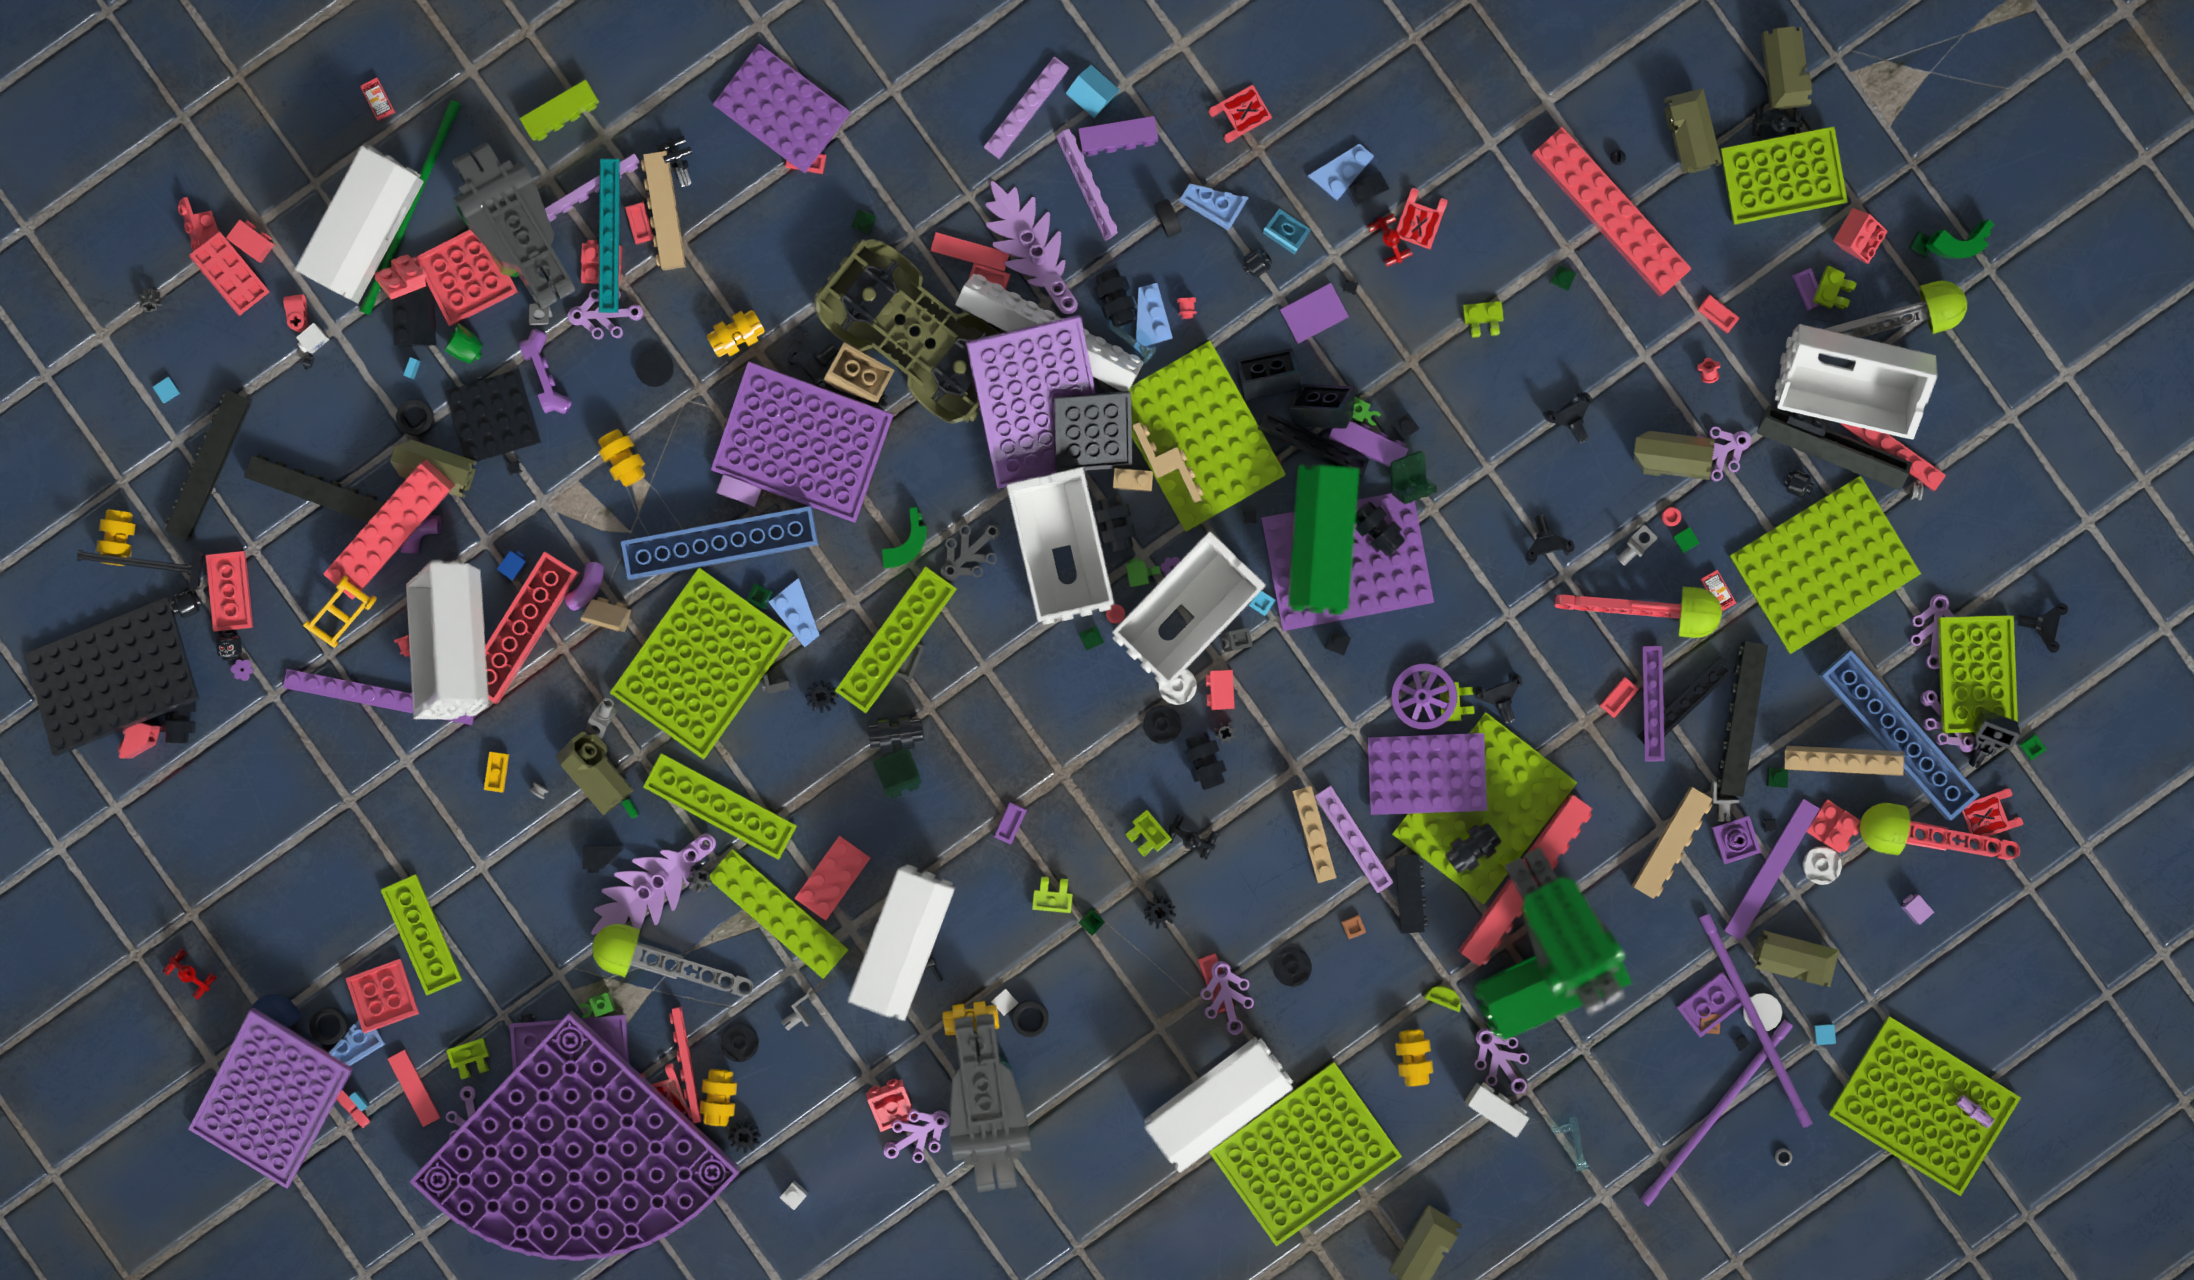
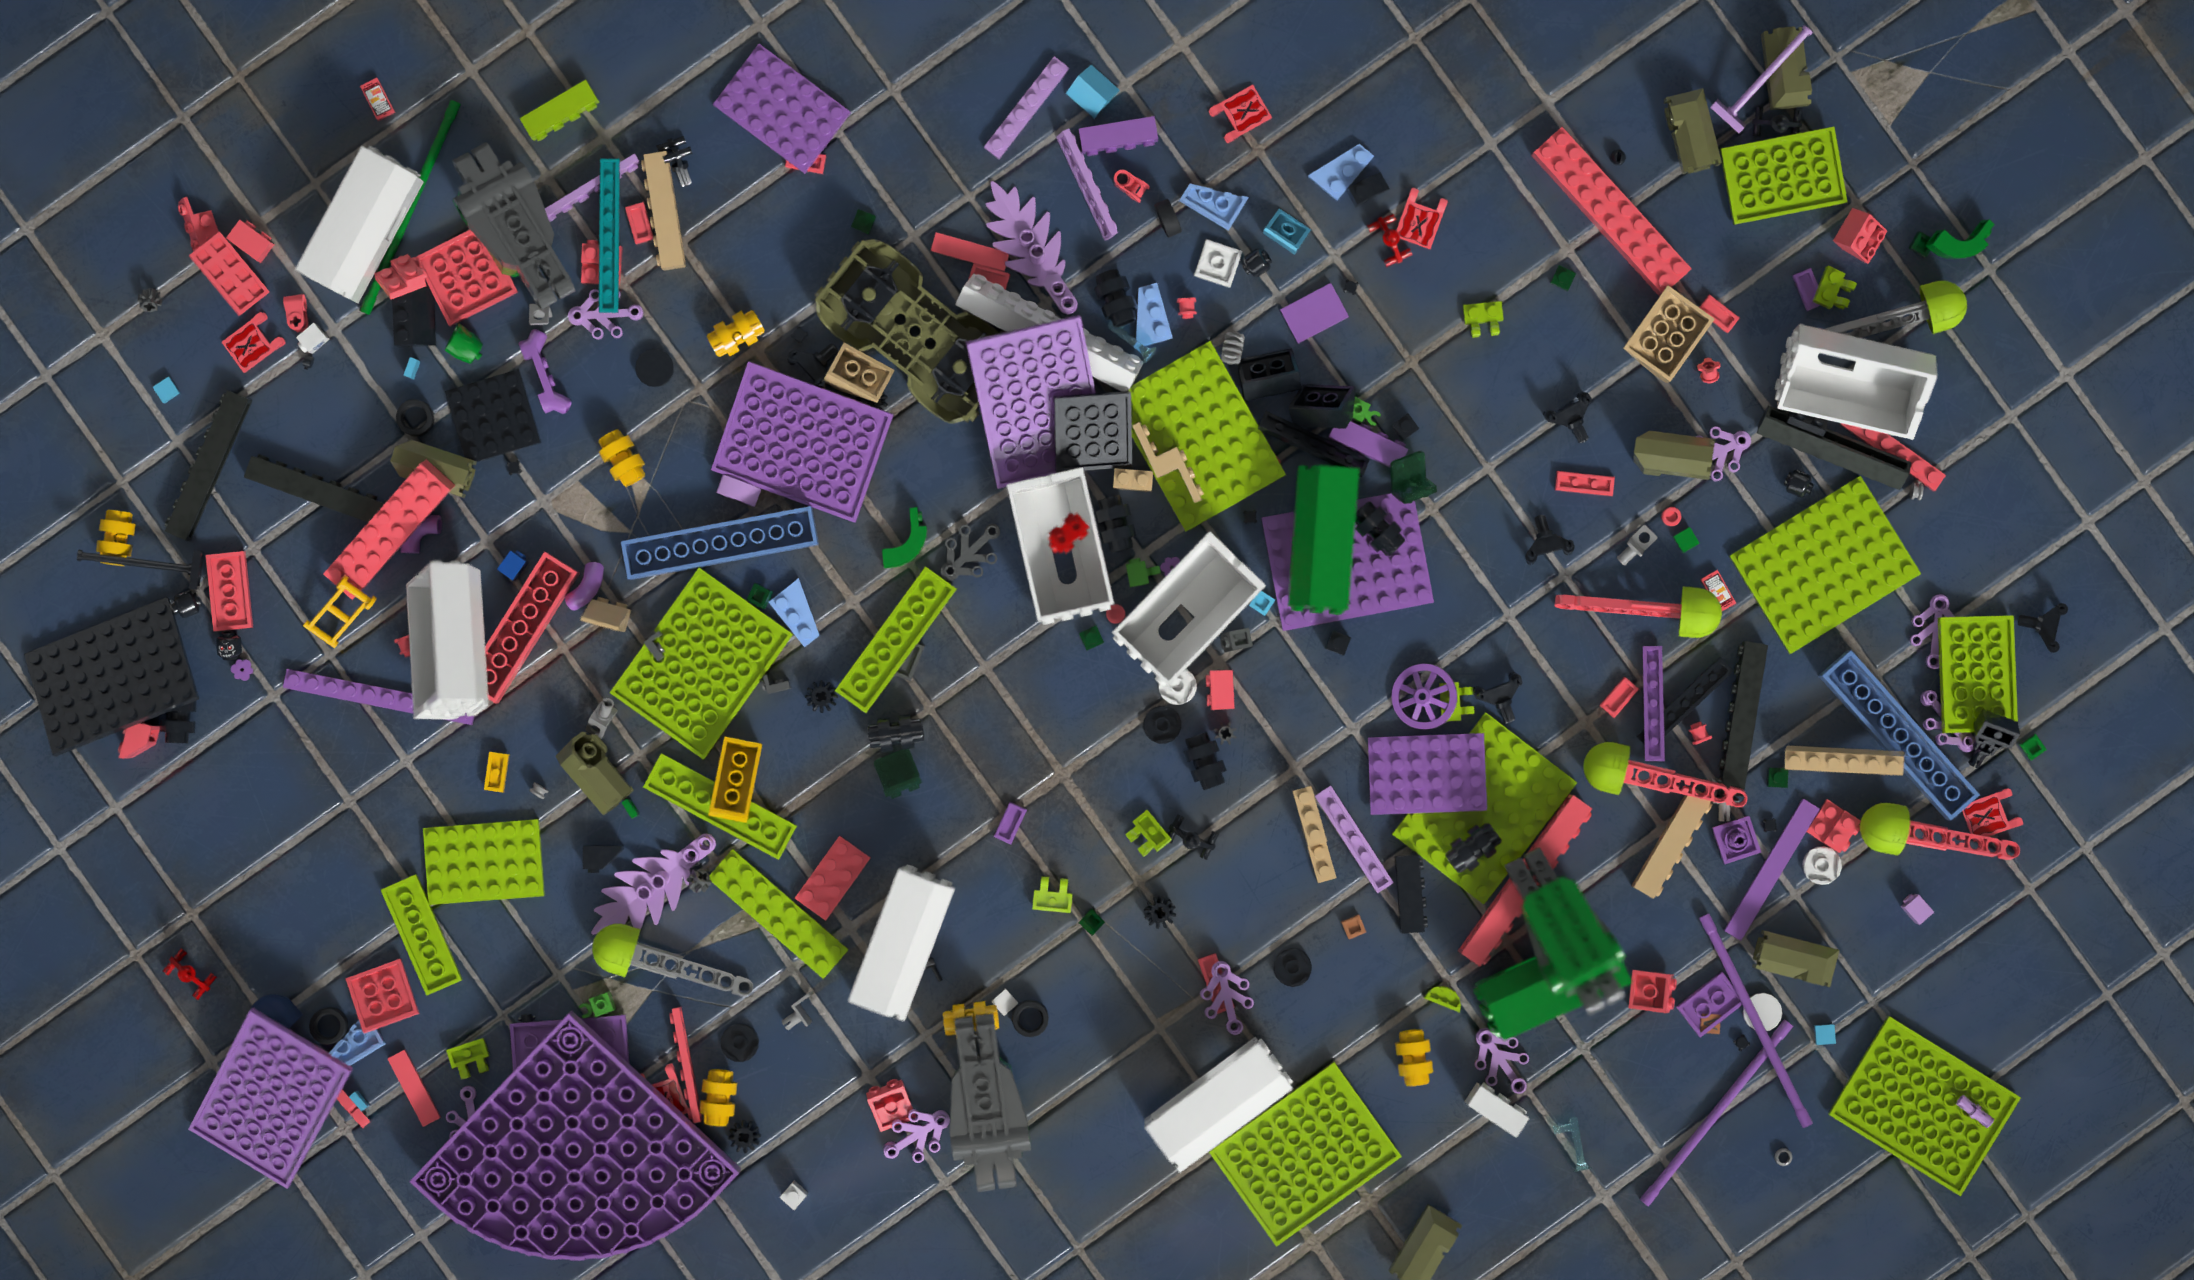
none -> flag [222,312,286,373]
none -> lime plate [423,819,545,905]
none -> dark grey bracket [643,631,665,661]
none -> yellow brick [709,737,762,823]
none -> red brick [1048,513,1090,554]
none -> coral piece [1113,170,1150,203]
none -> white tile [1194,239,1242,288]
none -> light grey gear [1221,332,1245,365]
none -> coral tile [1555,471,1615,496]
none -> piece [1583,742,1747,807]
none -> tan slope [1623,285,1714,383]
none -> coral plate [1628,970,1677,1013]
none -> coral brick [1688,721,1713,745]
none -> lavender tile [1710,25,1813,133]

